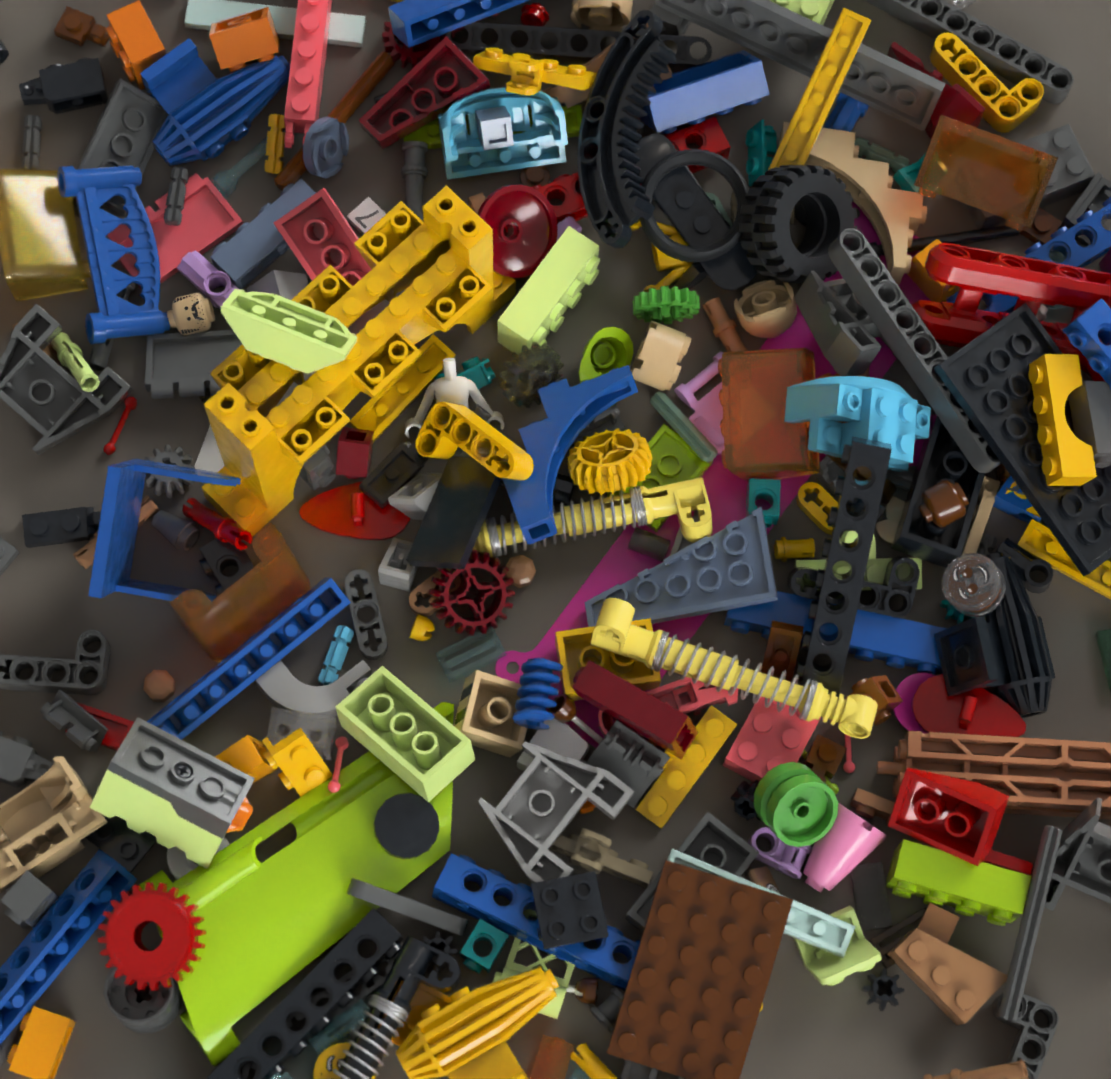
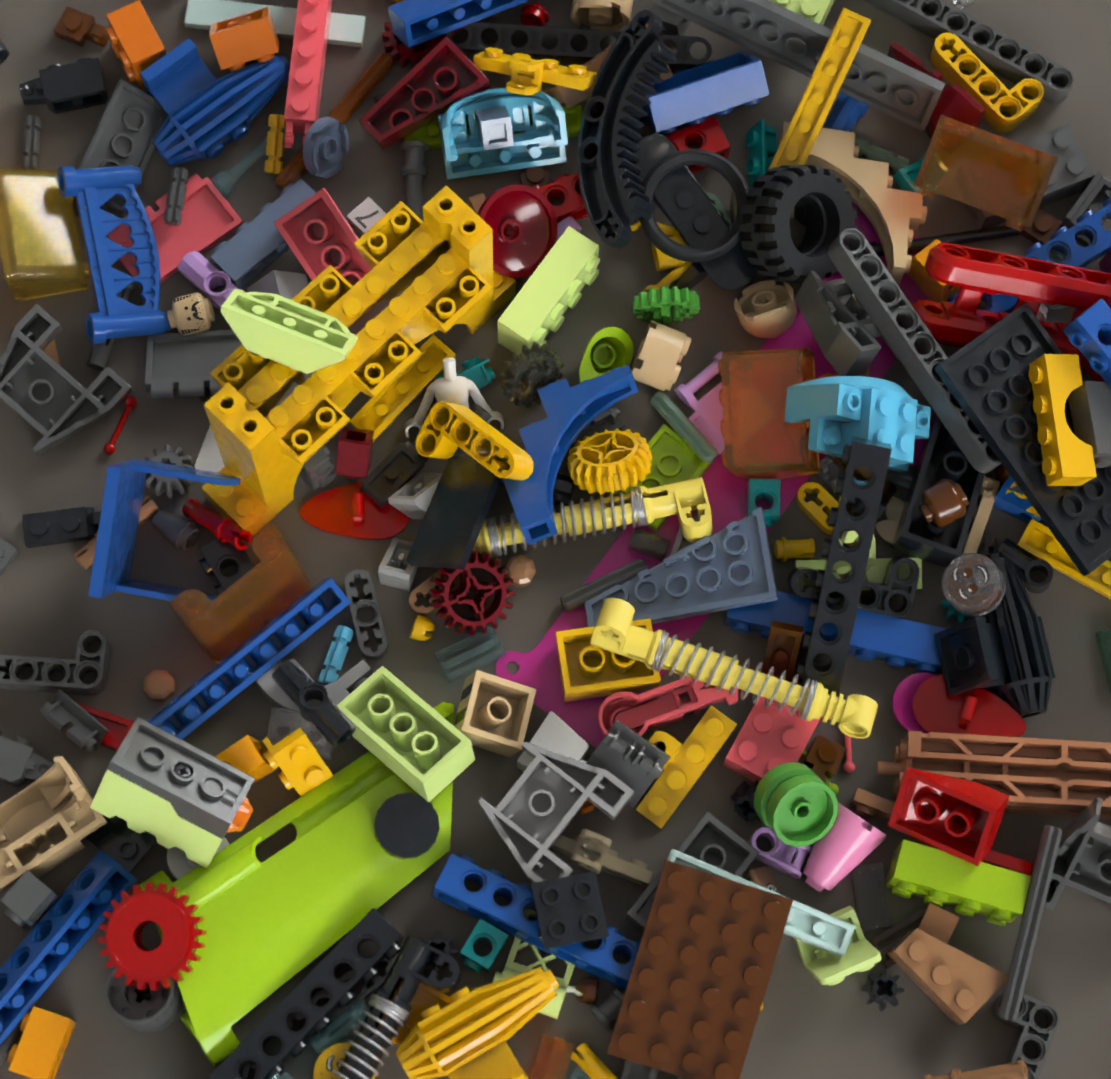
yellowish green pin [51,332,100,392] -> none
coral hinge [328,736,349,793] -> none
dark grey beam [346,878,469,936] -> none
blue piece [513,658,563,730] -> none
reddish brown hinge [548,694,603,744] -> none
dark red slope [572,660,698,760] -> none
medium nougat pin [702,297,748,360] -> none
dark orange brick [844,675,903,726] -> none
none -> black piece [272,658,356,747]
none -> dark grey axle [560,558,648,612]

